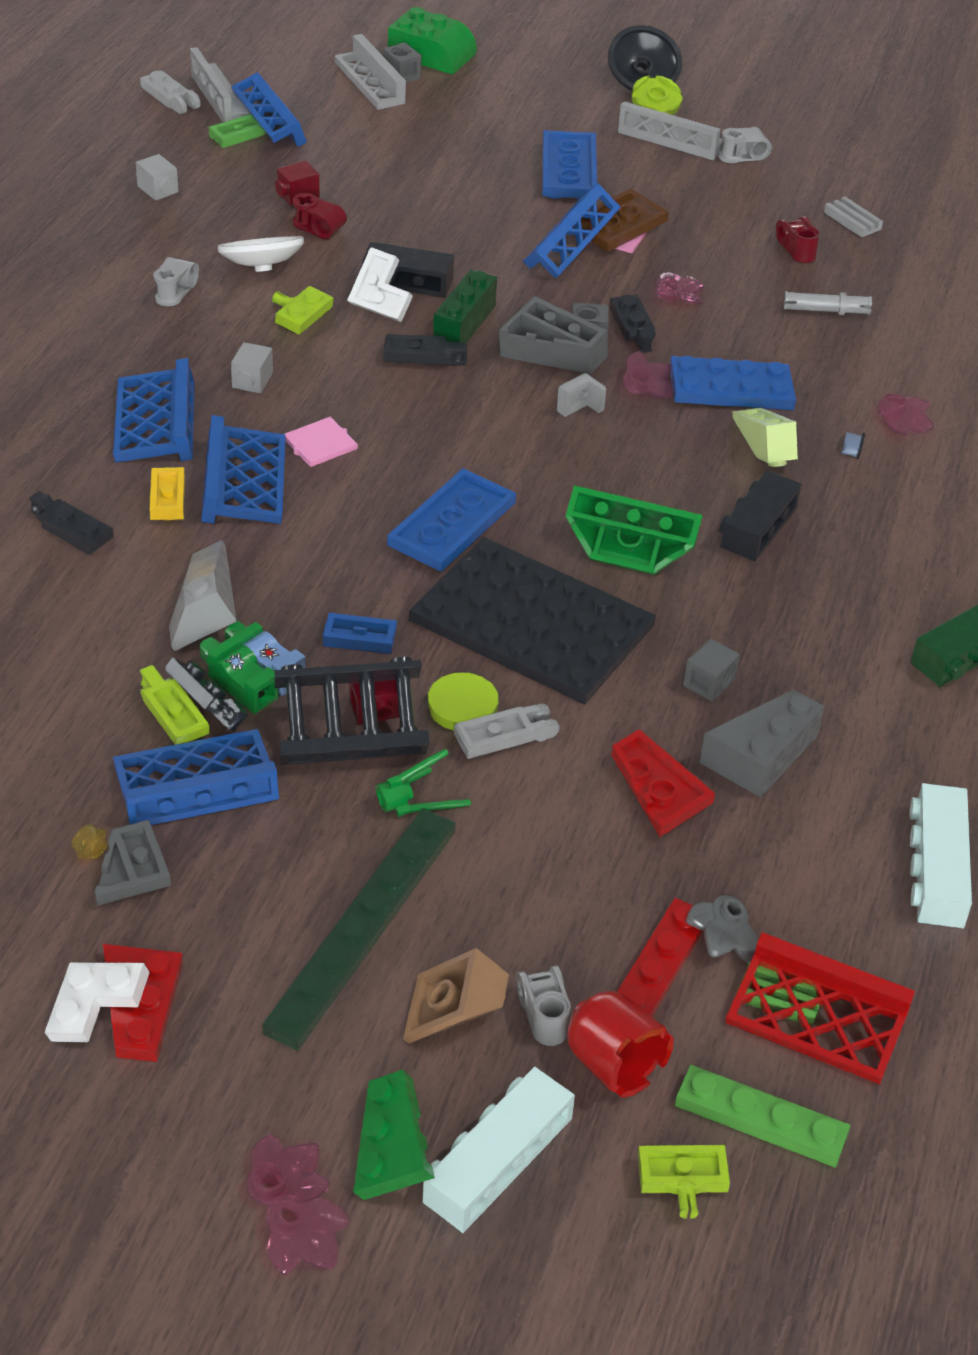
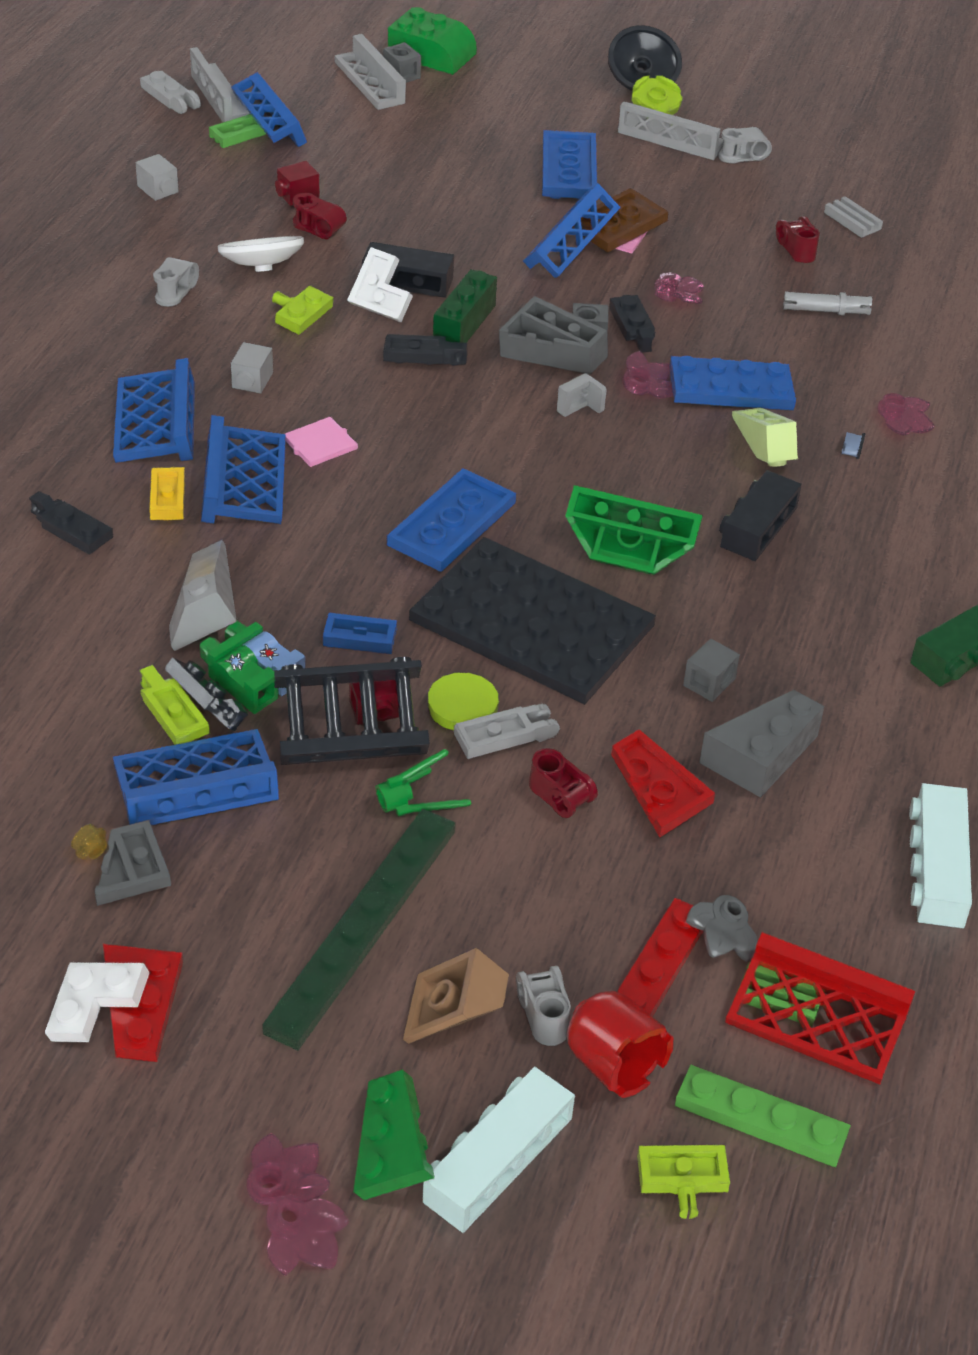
none -> dark red piece [529,748,598,819]

